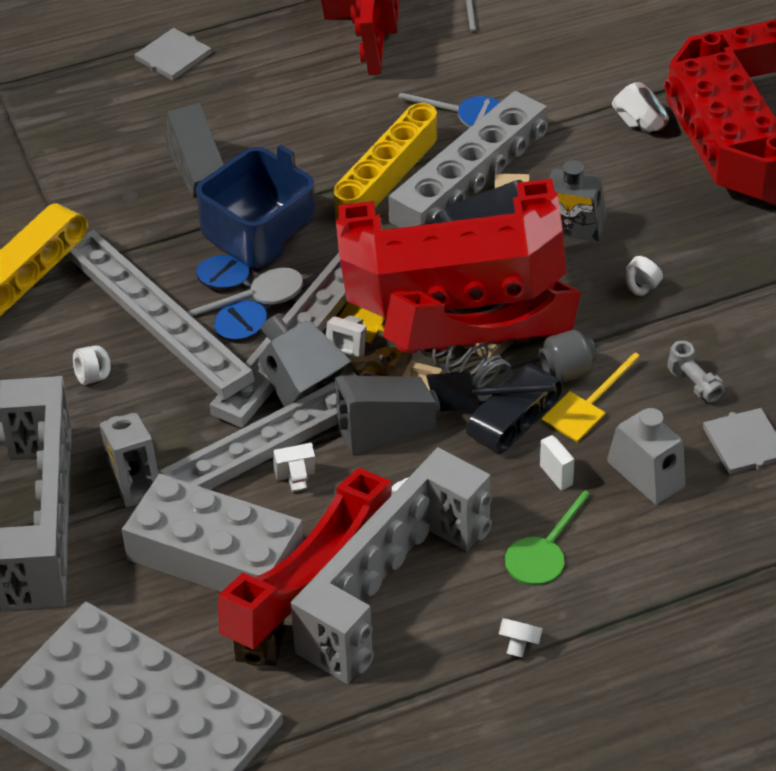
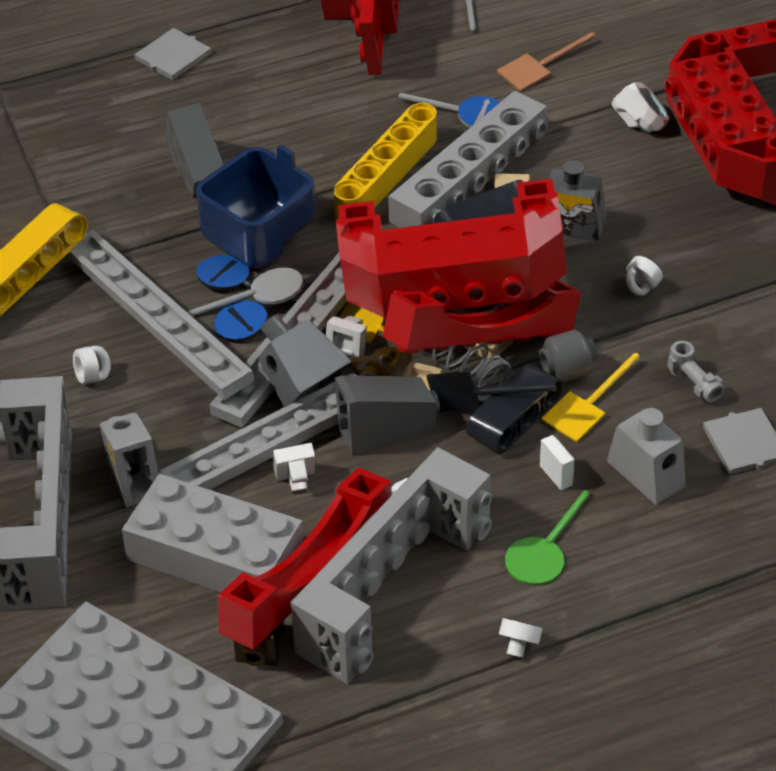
none -> nougat piece [496,32,595,92]

